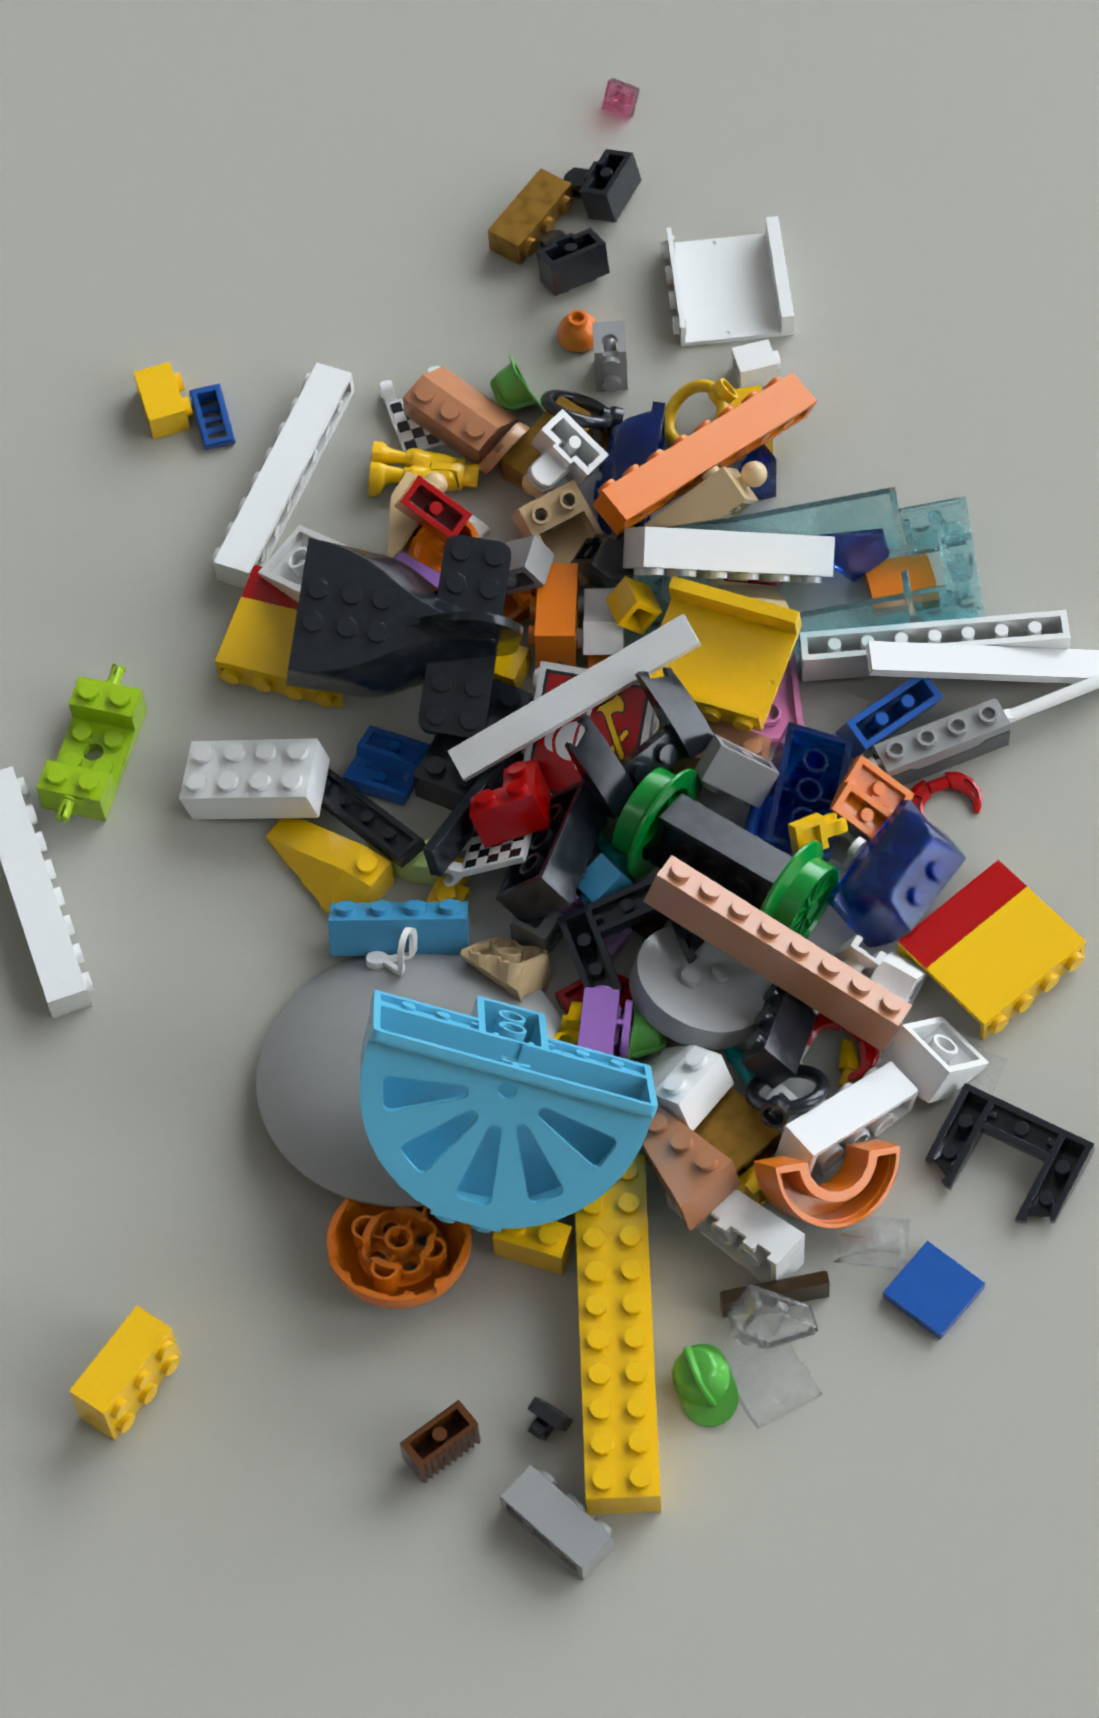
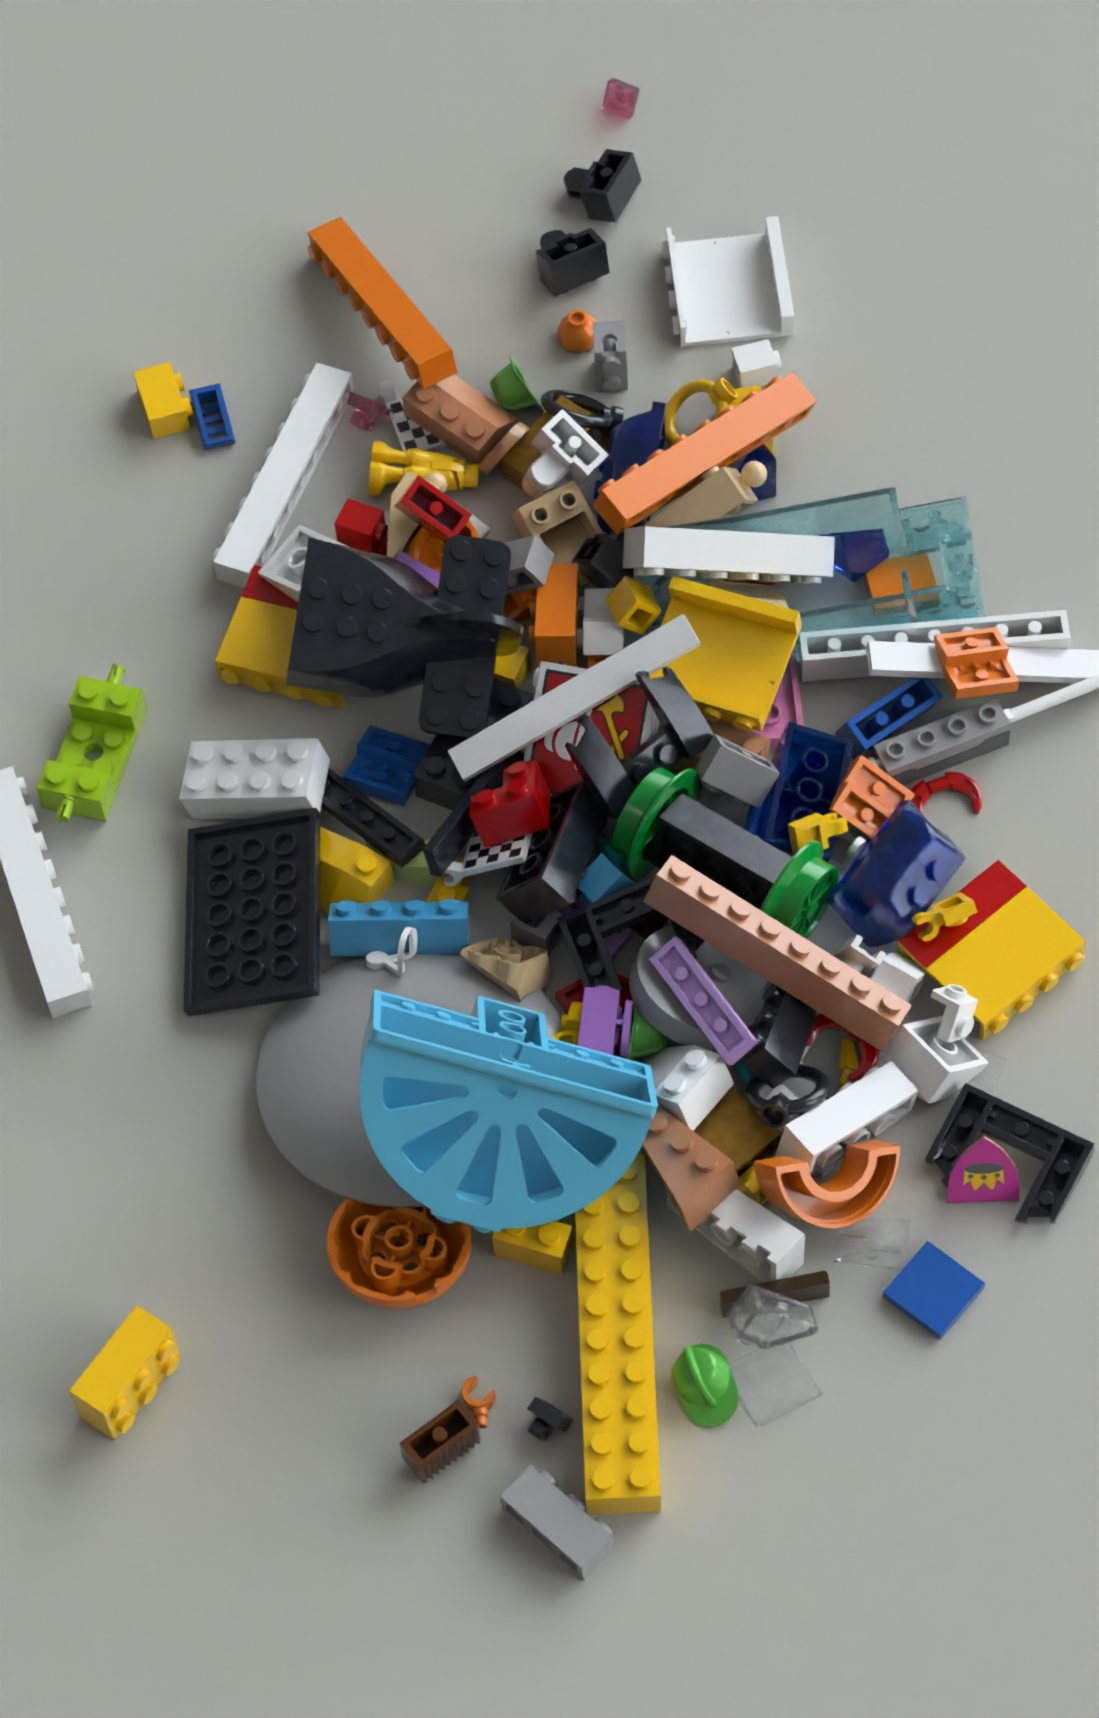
pearl gold brick [488,168,574,265] -> none
none -> black plate [184,808,321,1016]
none -> orange brick [307,217,458,389]
none -> red brick [334,498,388,556]
none -> clear pink tile [346,392,392,432]
none -> orange piece [462,1375,496,1429]
none -> lavender plate [649,936,759,1066]
none -> yellow plate [912,892,977,941]
none -> white bracket [931,984,978,1043]
none -> orange slope [934,627,1019,699]
none -> dark pink shield [947,1136,1020,1203]

